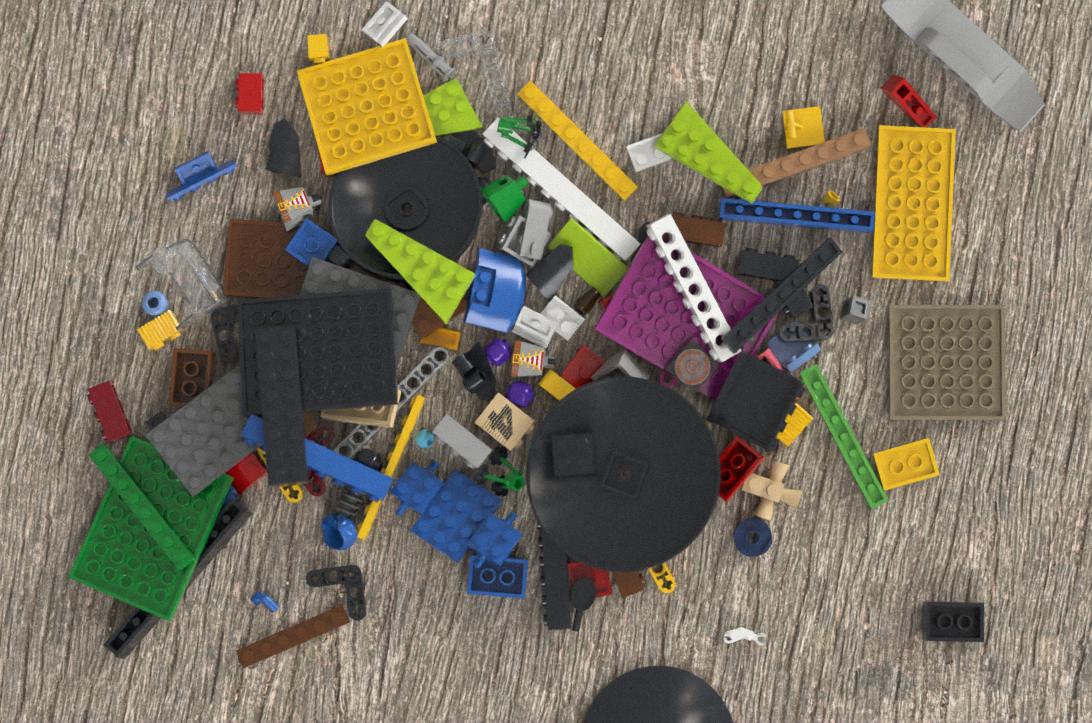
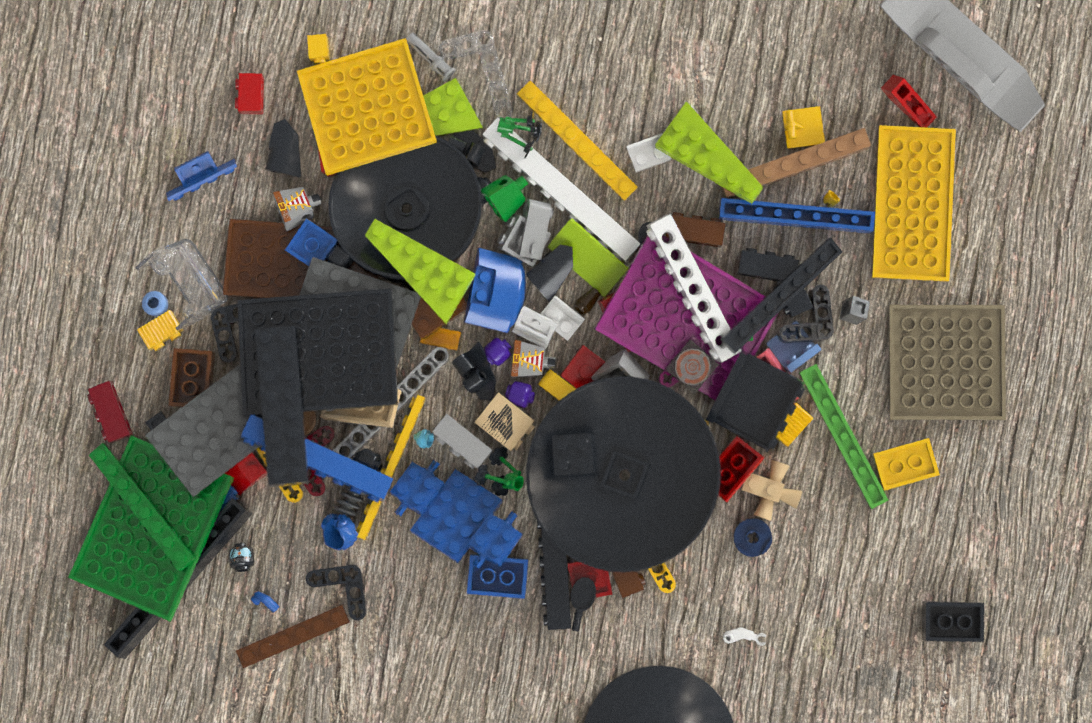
white plate [362,1,408,47] -> none
none -> head [229,543,254,572]

